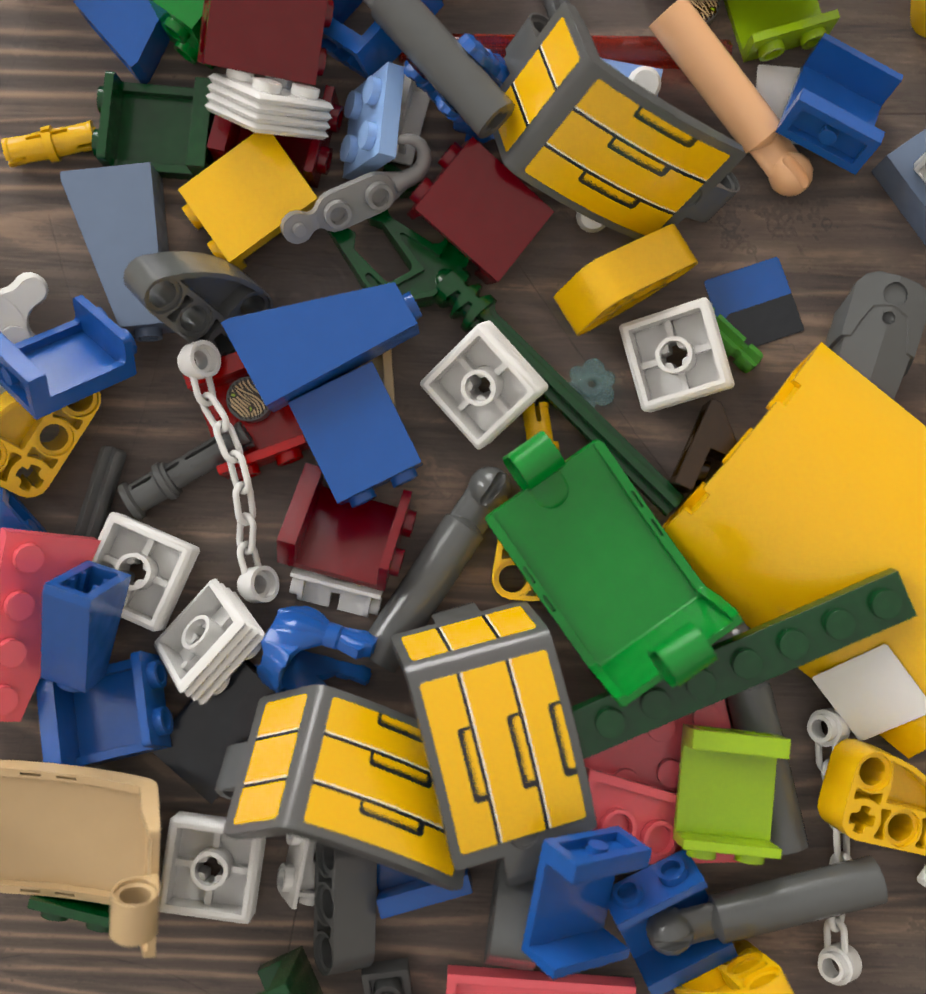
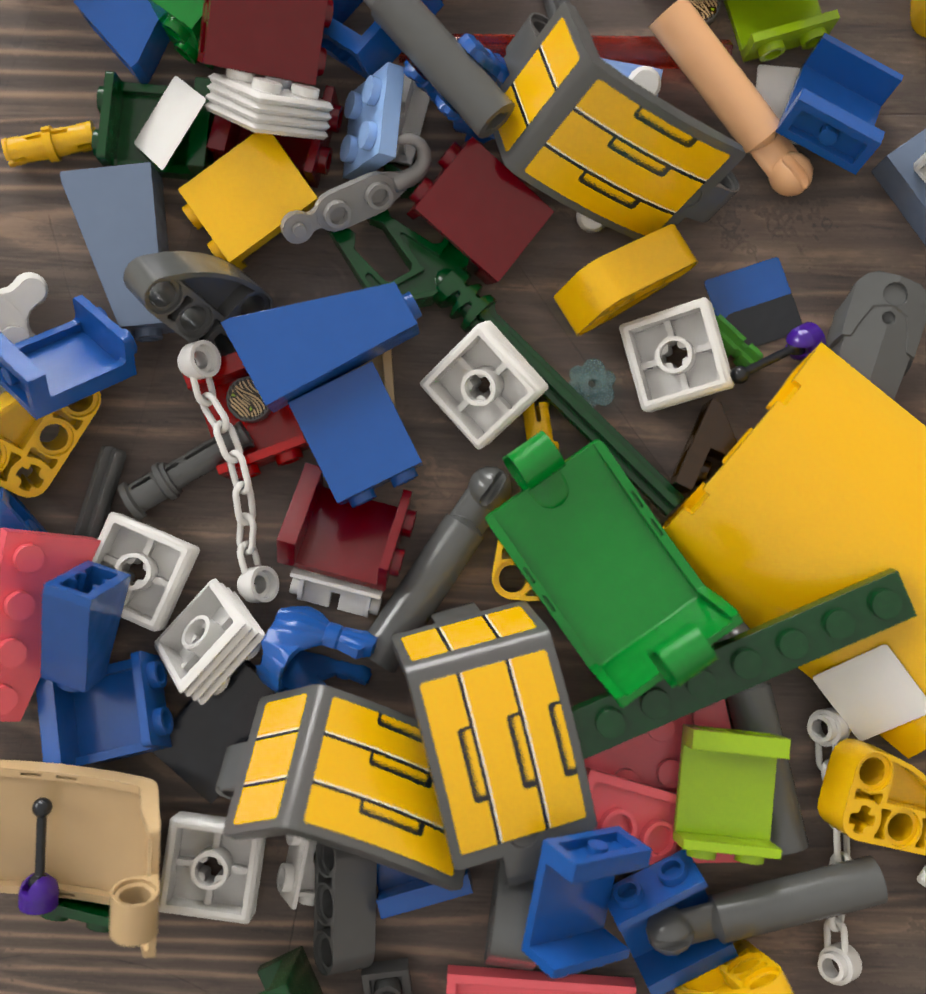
none -> hinge [18,797,59,915]
none -> white sticker [134,76,206,170]
none -> hinge [730,322,826,384]

